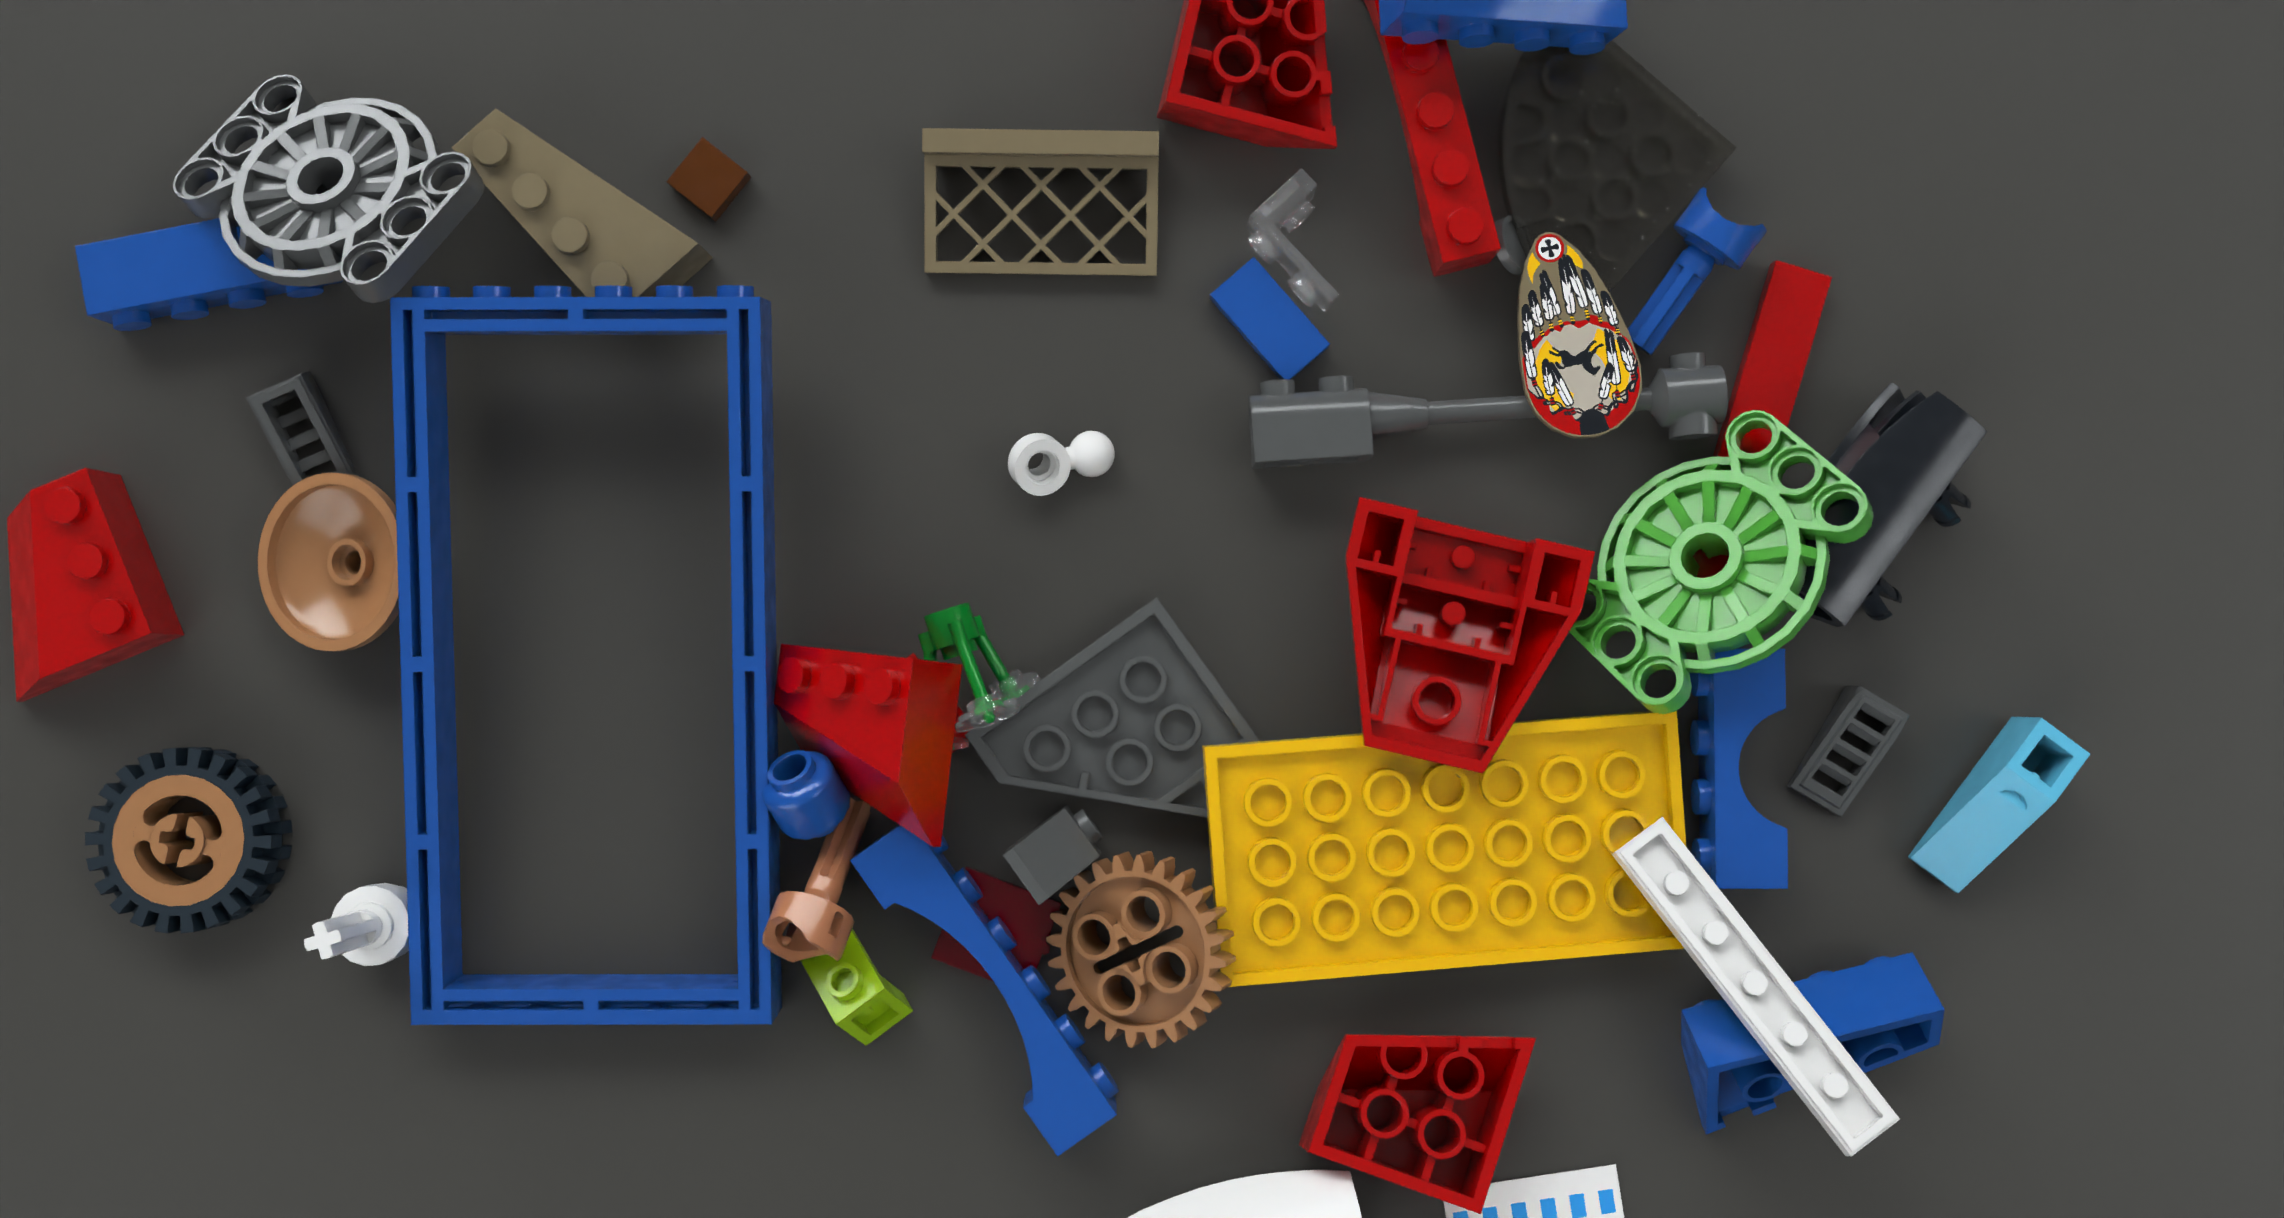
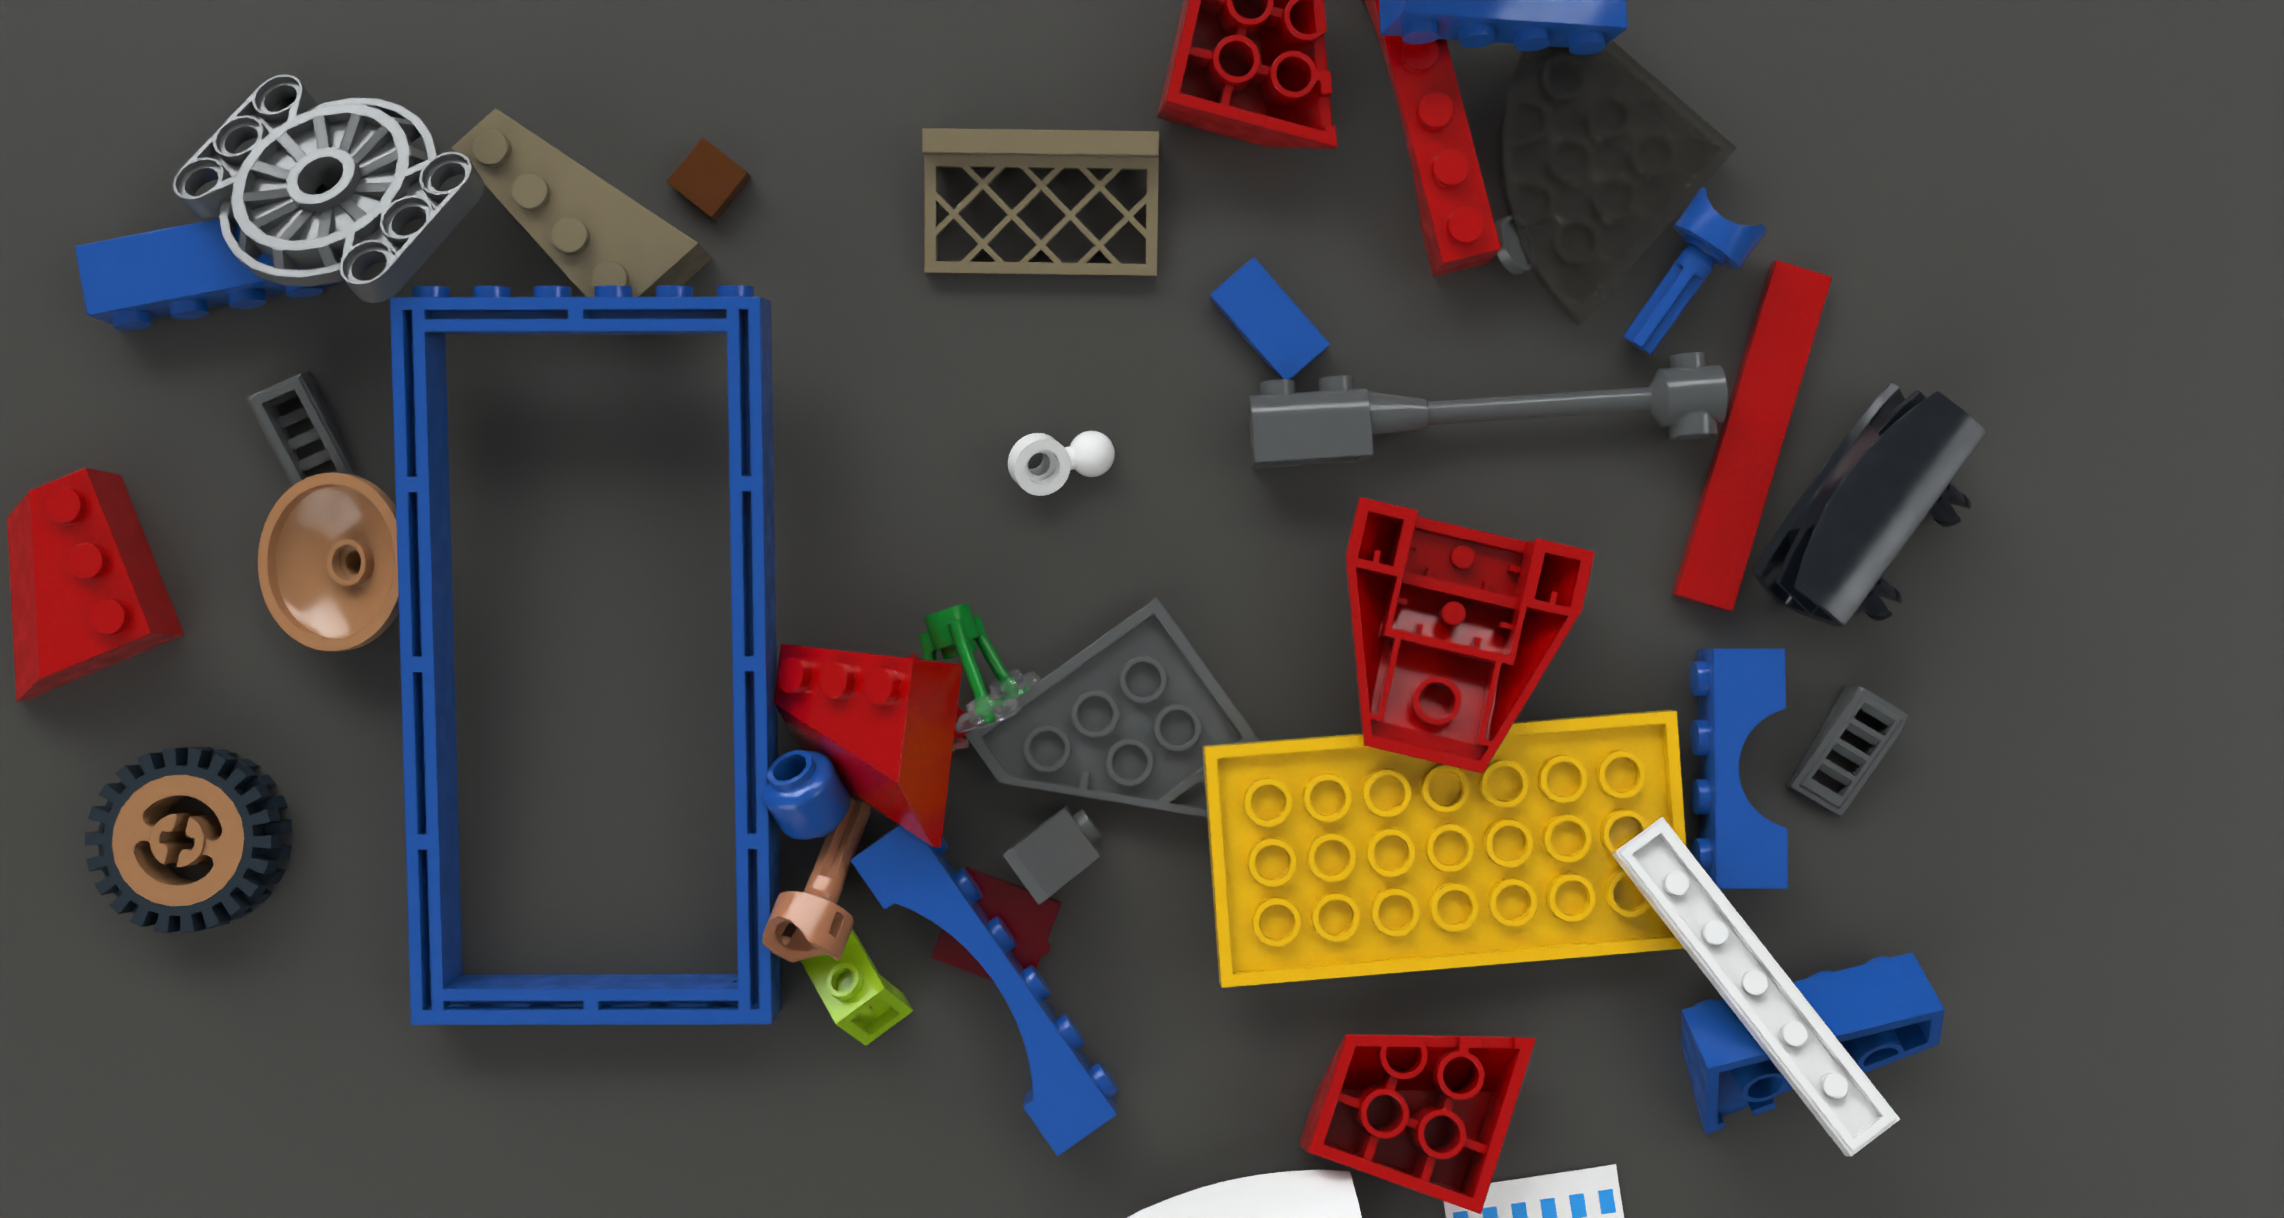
white piece [304,883,409,966] -> none
medium nougat gear [1046,851,1236,1048] -> none
clear bracket [1247,168,1338,312] -> none
shield [1517,232,1642,439] -> none
bright green piece [1569,410,1874,714] -> none
medium azure slope [1908,717,2090,893] -> none

